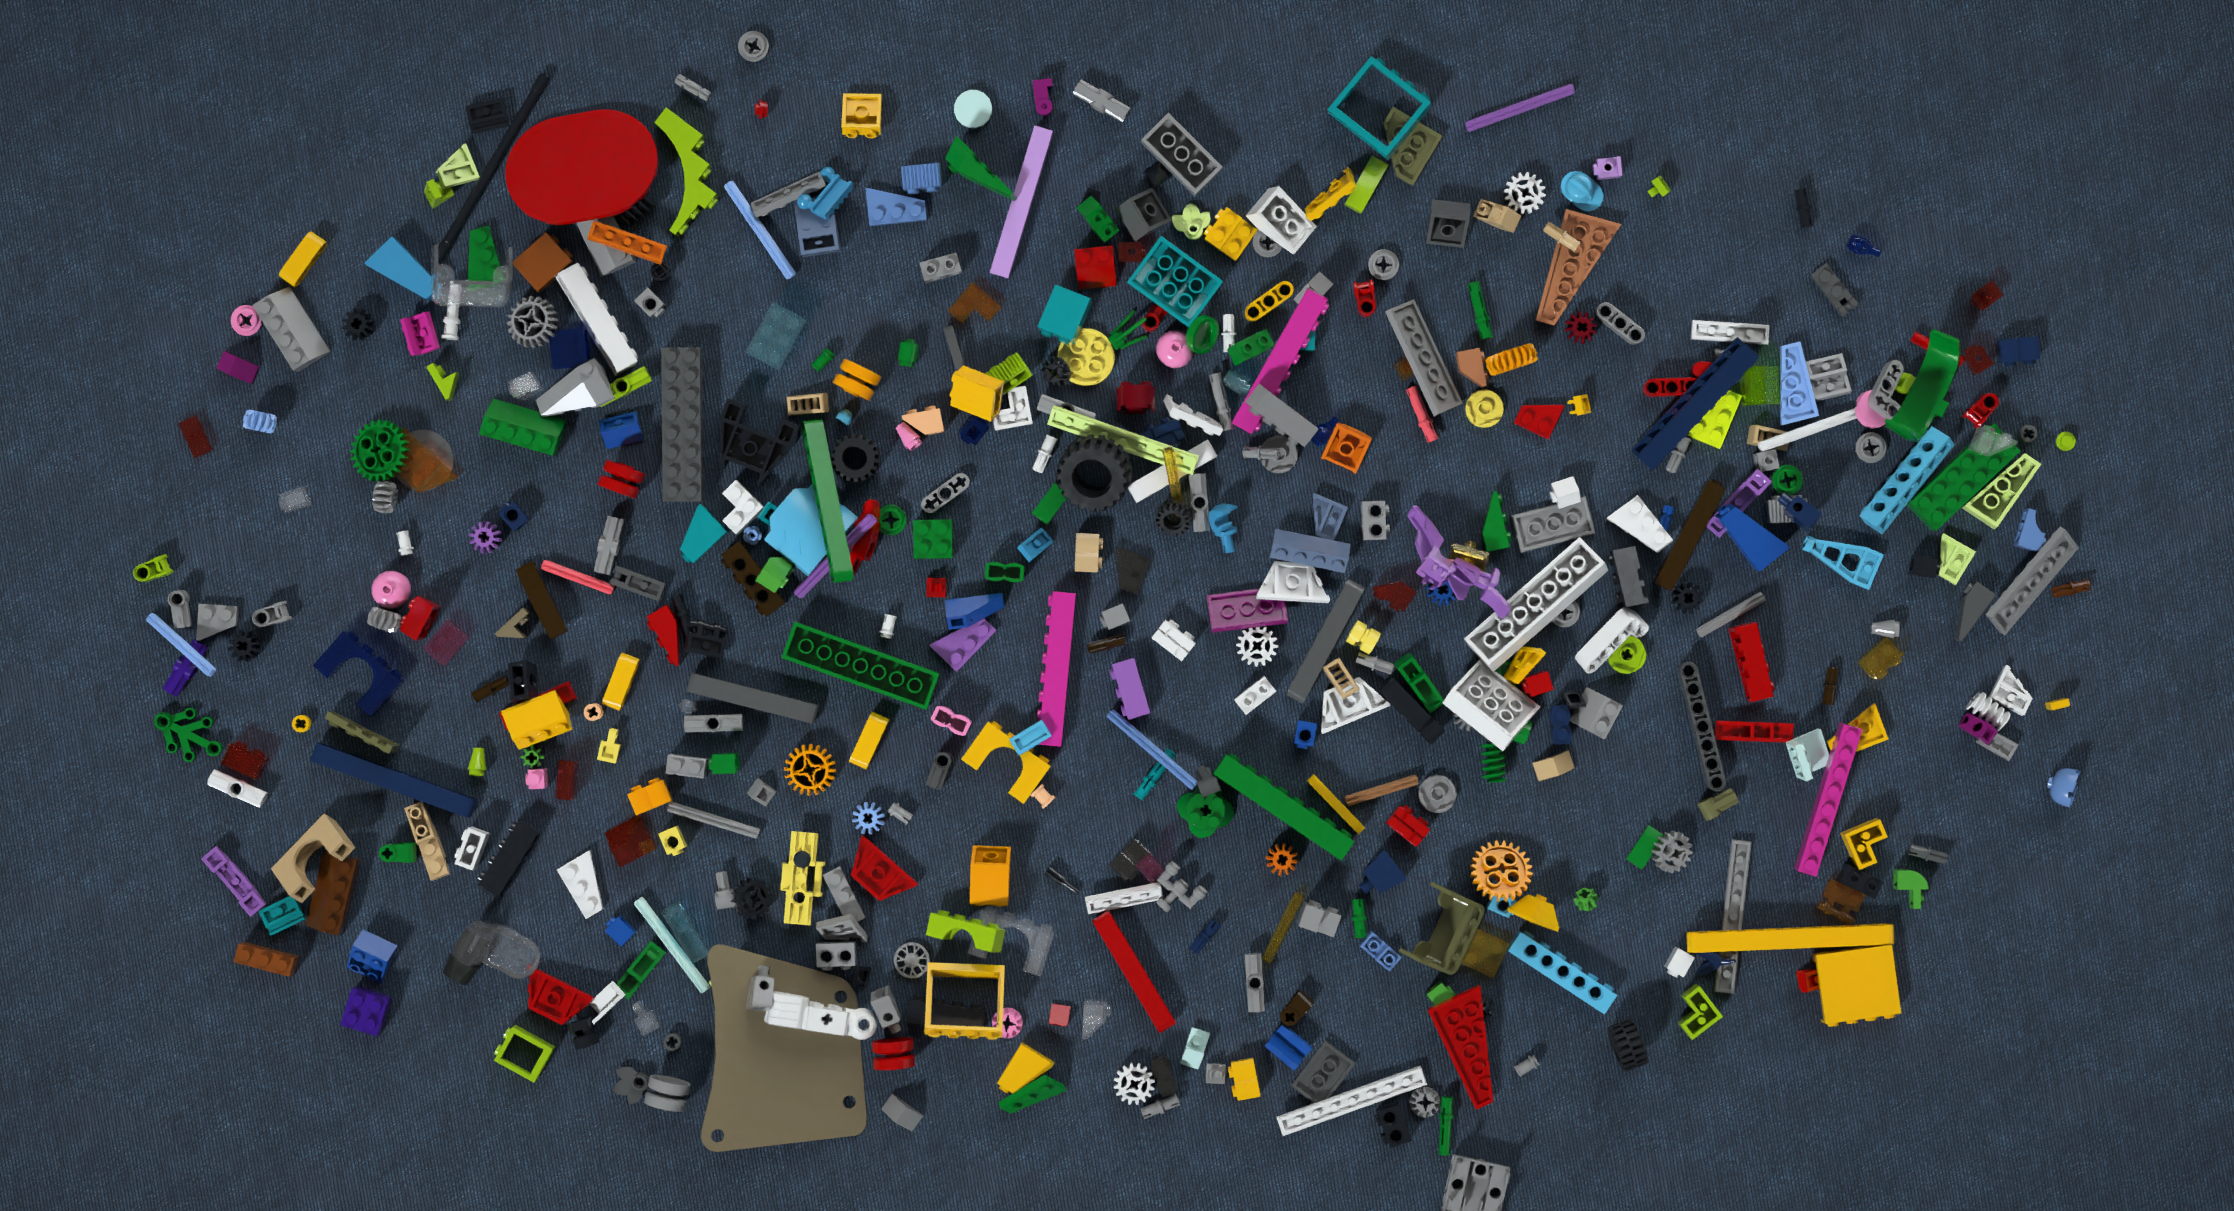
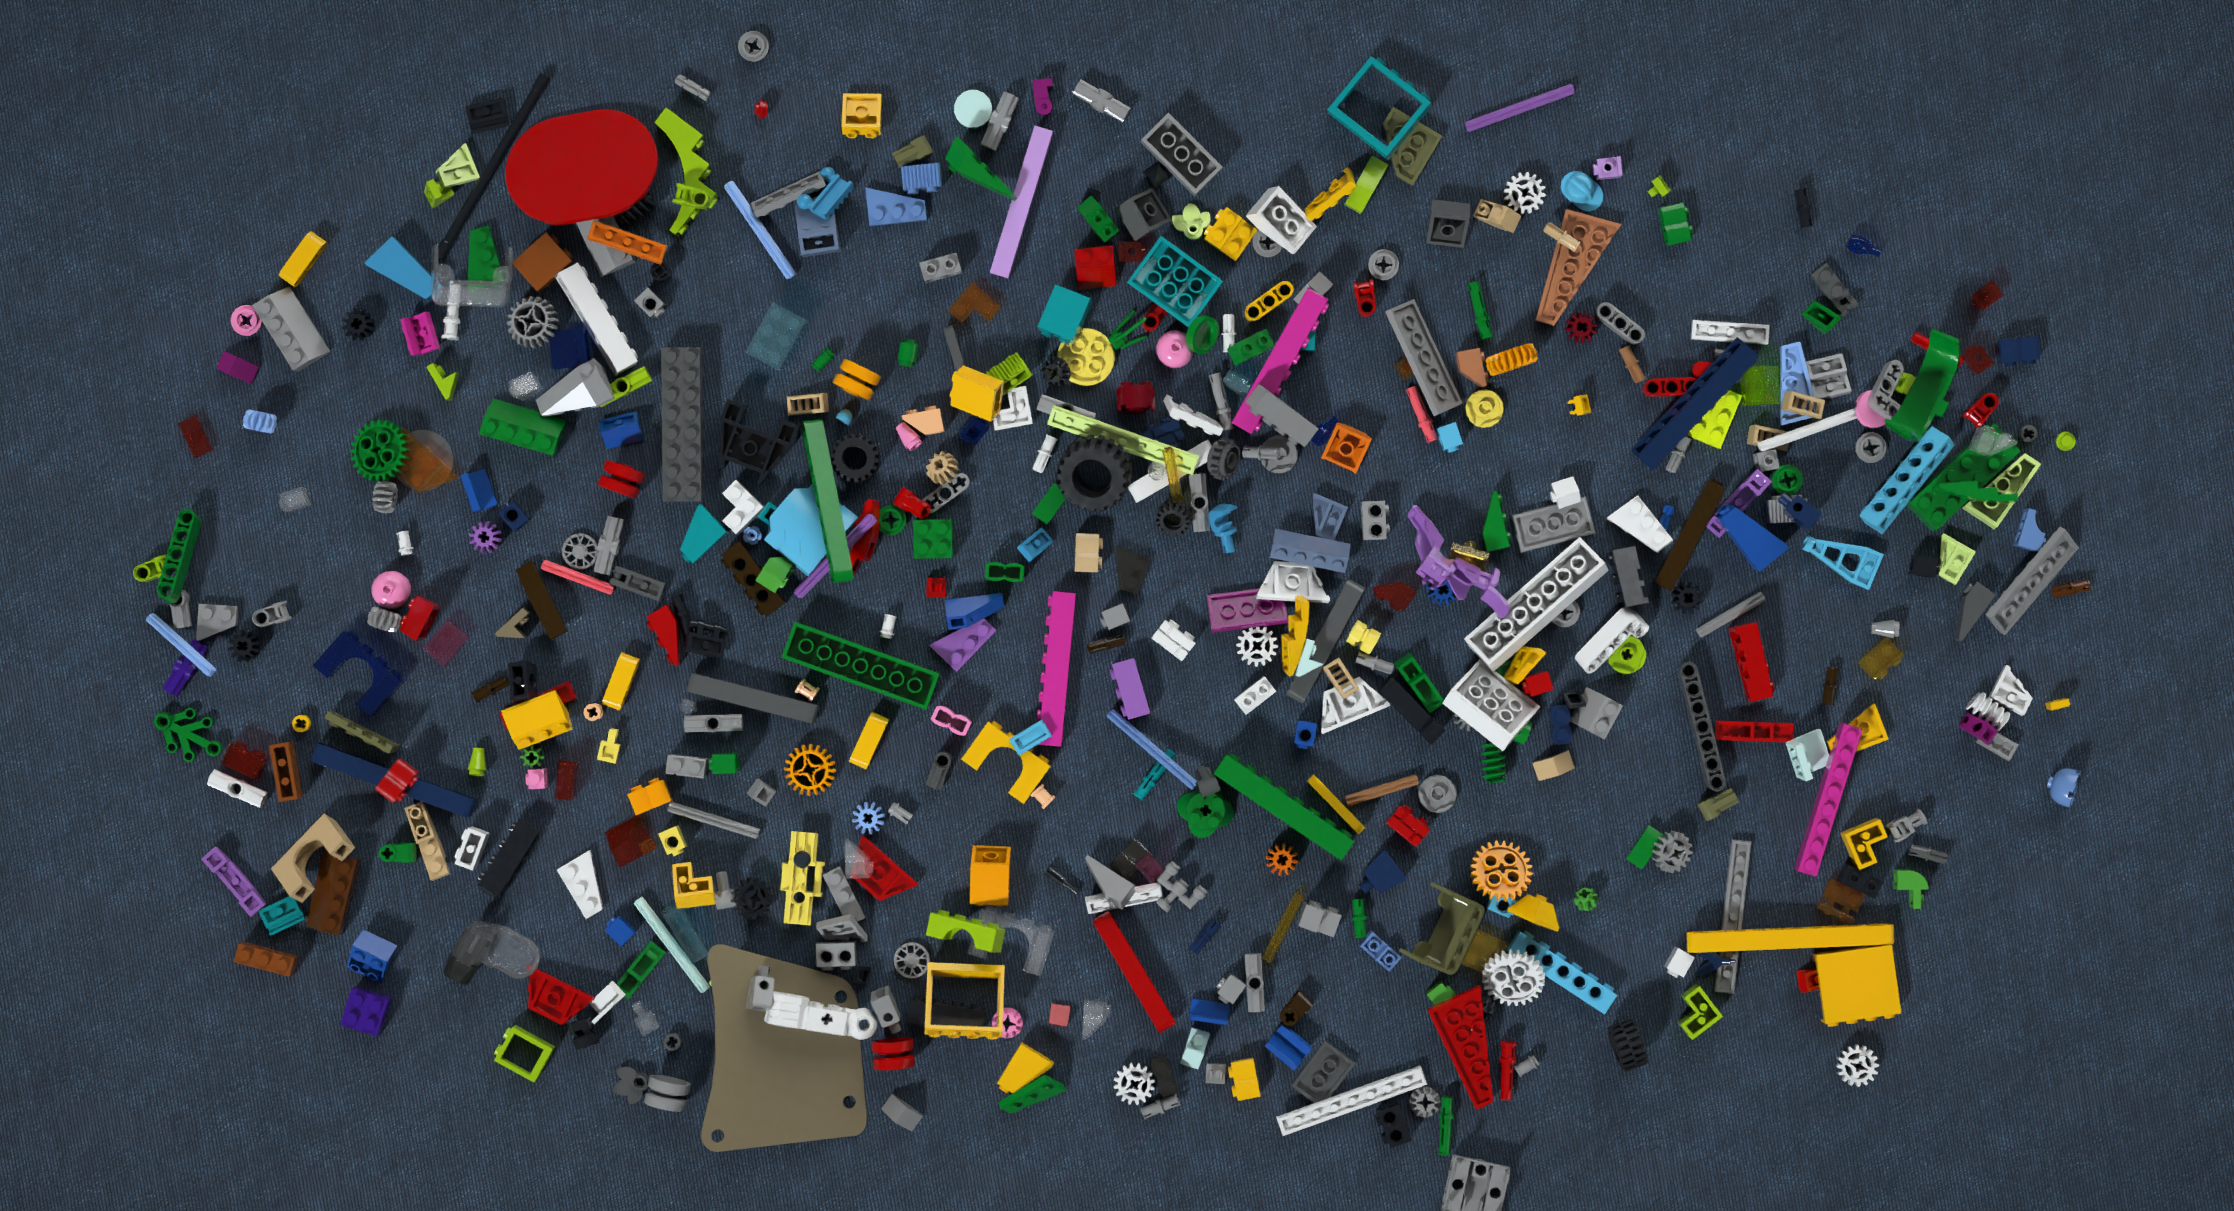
red wing [1513,405,1564,440] -> none
none -> green beam [157,509,201,603]
none -> dark orange brick [269,741,303,802]
none -> red brick [375,758,419,803]
none -> blue panel [461,469,498,512]
none -> light grey wheel [562,533,598,569]
none -> lime piece [672,183,711,209]
none -> yellow brick [672,862,715,909]
none -> light nougat bush [795,678,820,703]
none -> clear slope [844,839,873,879]
none -> olive piece [892,135,934,168]
none -> red piece [893,487,931,520]
none -> tan gear [926,451,959,485]
none -> light grey piece [981,92,1019,152]
none -> light grey slope [1085,855,1136,909]
none -> clear plate [1148,462,1167,481]
none -> blue panel [1189,998,1230,1025]
none -> dark grey gear [1207,438,1240,480]
none -> light grey brick [1216,973,1246,1004]
none -> yellow slope [1281,595,1309,677]
none -> light aqua slope [1295,639,1323,677]
none -> medium azure brick [1436,422,1463,453]
none -> white gear [1482,949,1545,1006]
none -> red pin [1499,1041,1517,1100]
none -> medium nougat axle [1618,345,1645,383]
none -> green brick [1658,203,1693,246]
none -> tan slope [1781,391,1825,419]
none -> green slope [1802,300,1841,334]
none -> white gear [1836,1044,1879,1087]
none -> light grey connector [1886,809,1928,843]
none -> green slope [1934,481,2018,503]

